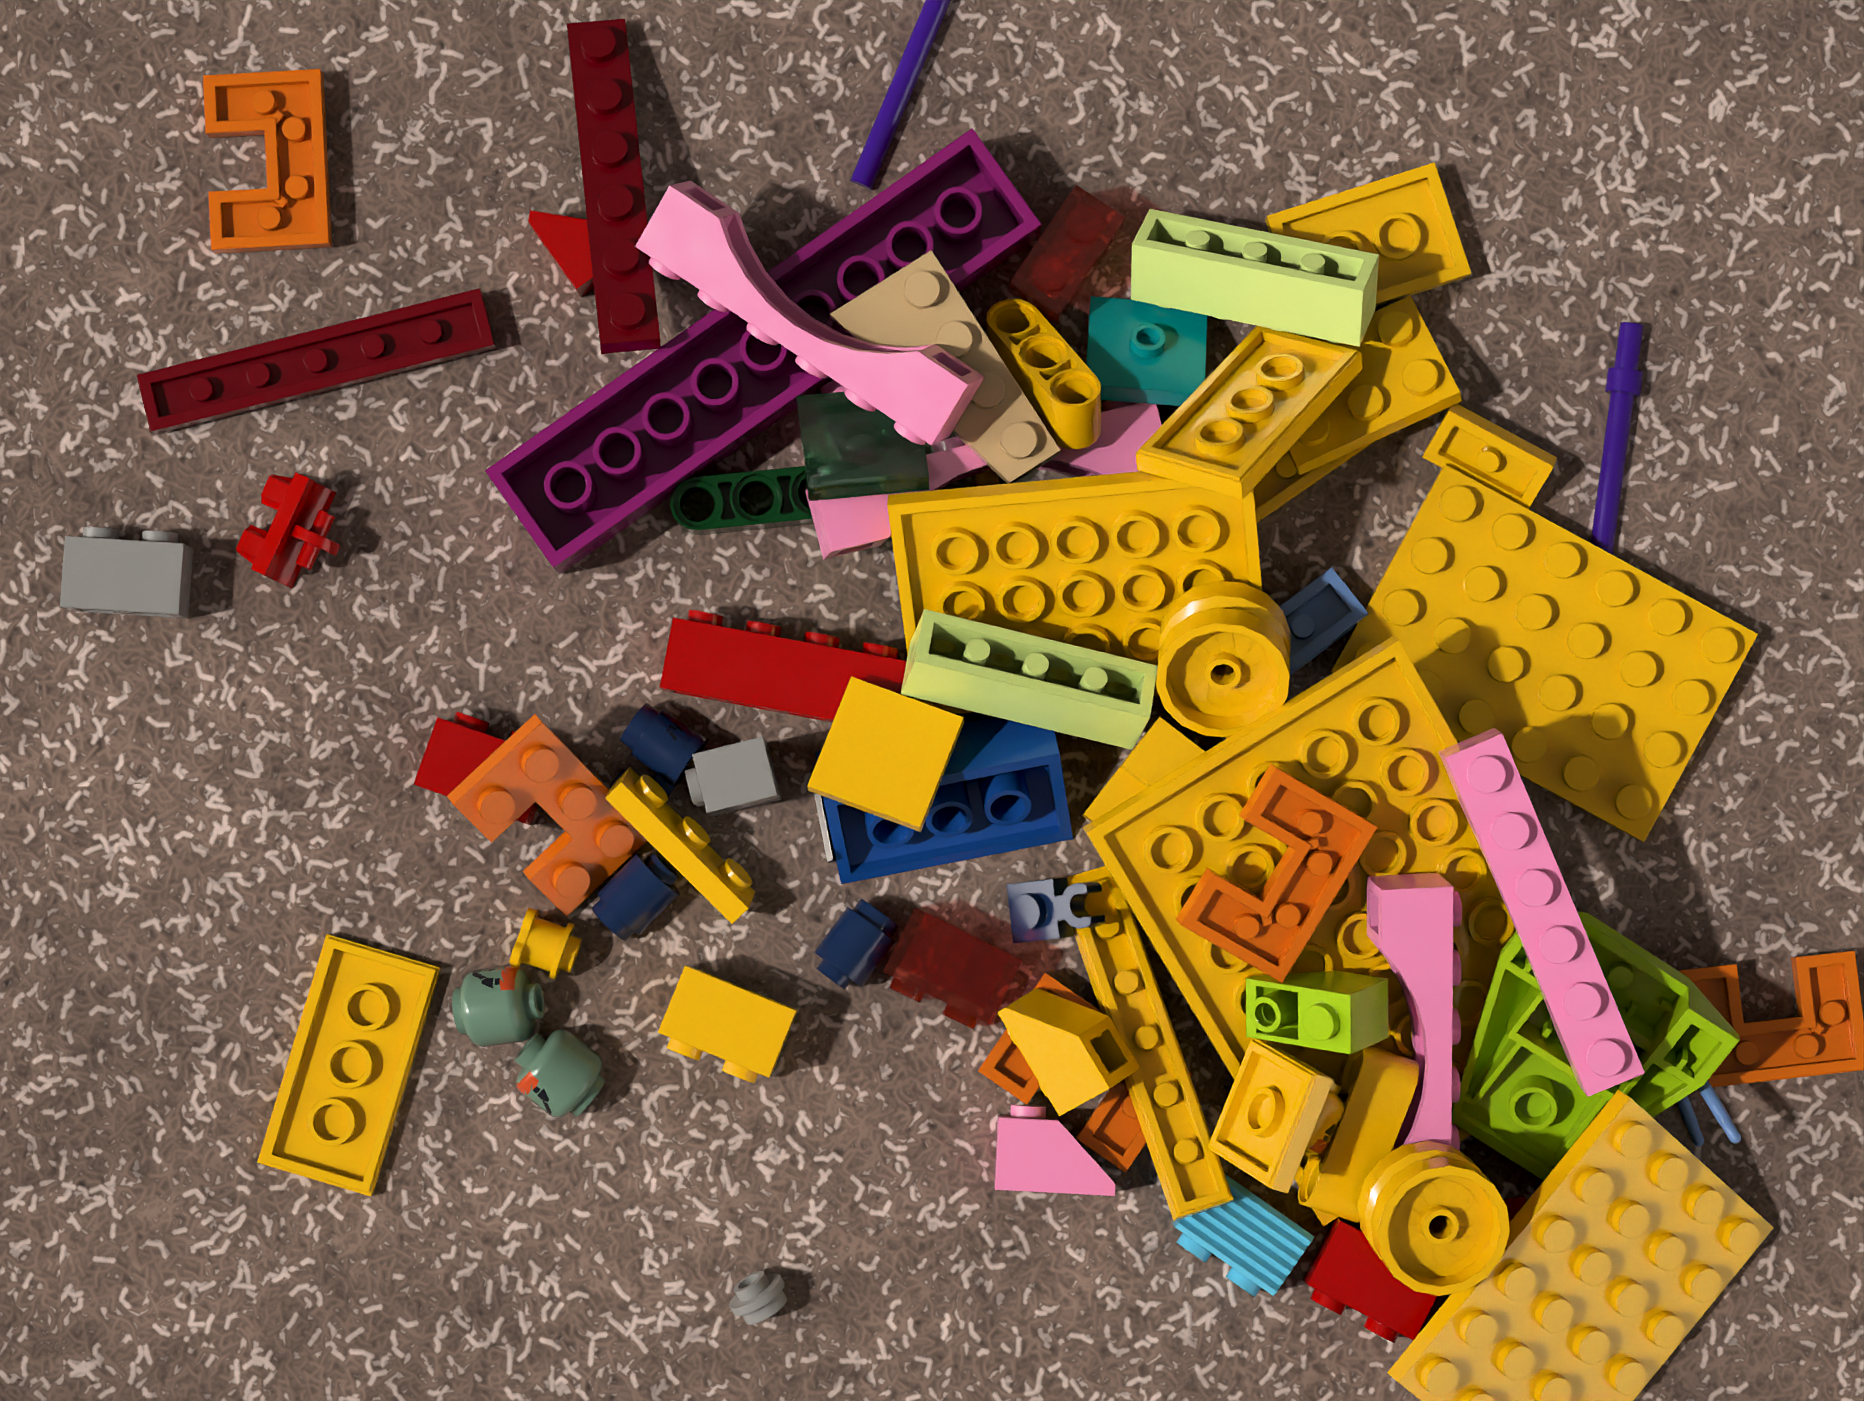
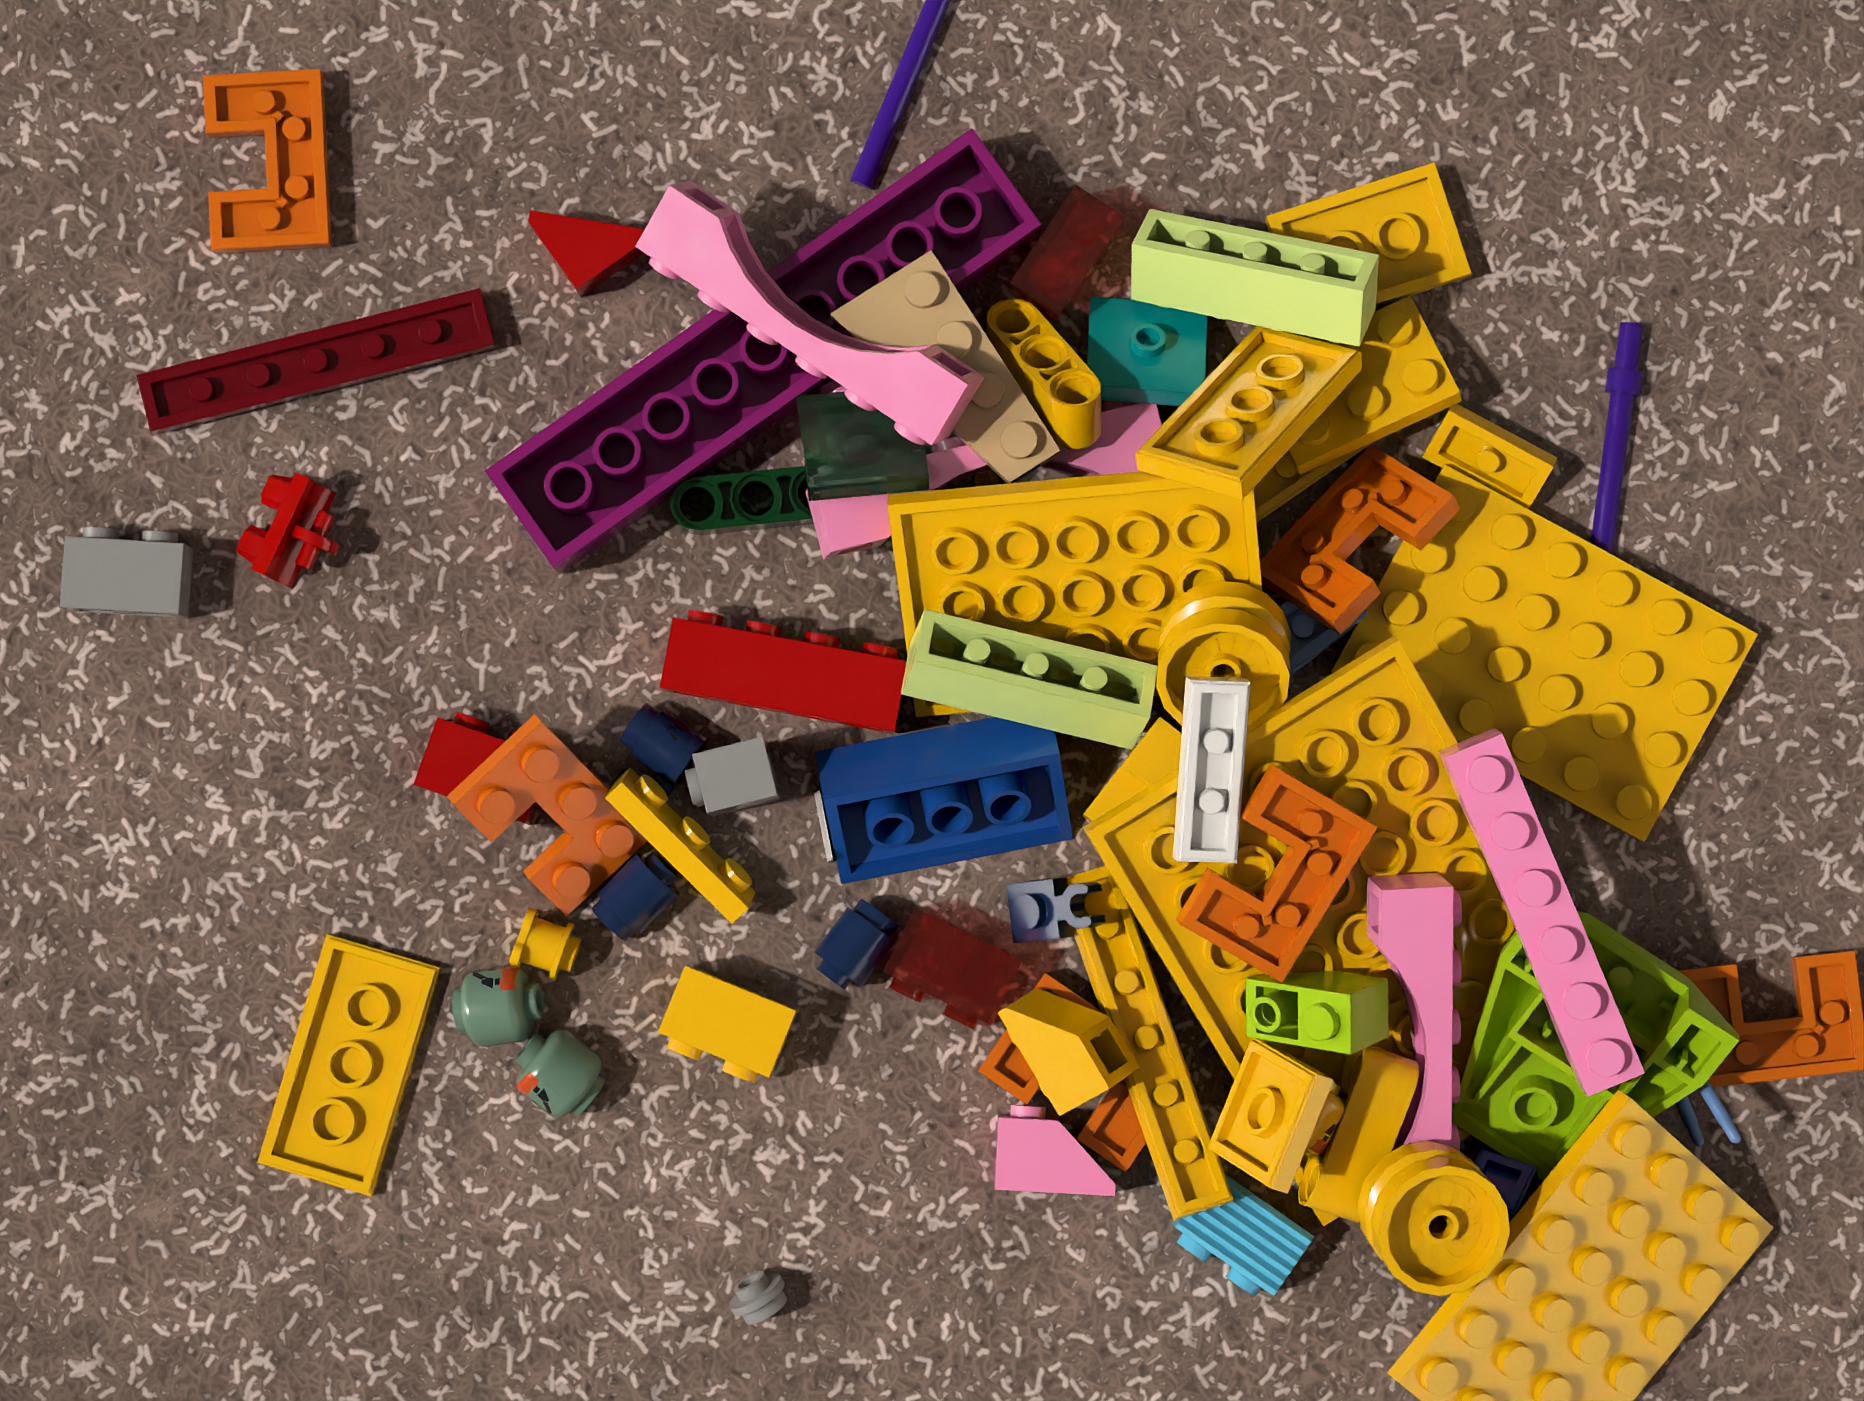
dark red plate [567,19,661,354] -> none
yellow tile [807,676,964,832] -> none
red brick [1303,1218,1437,1343] -> none
none -> white tile [1173,676,1251,863]
none -> orange plate [1260,445,1460,635]
none -> blue tile [1474,1148,1538,1223]

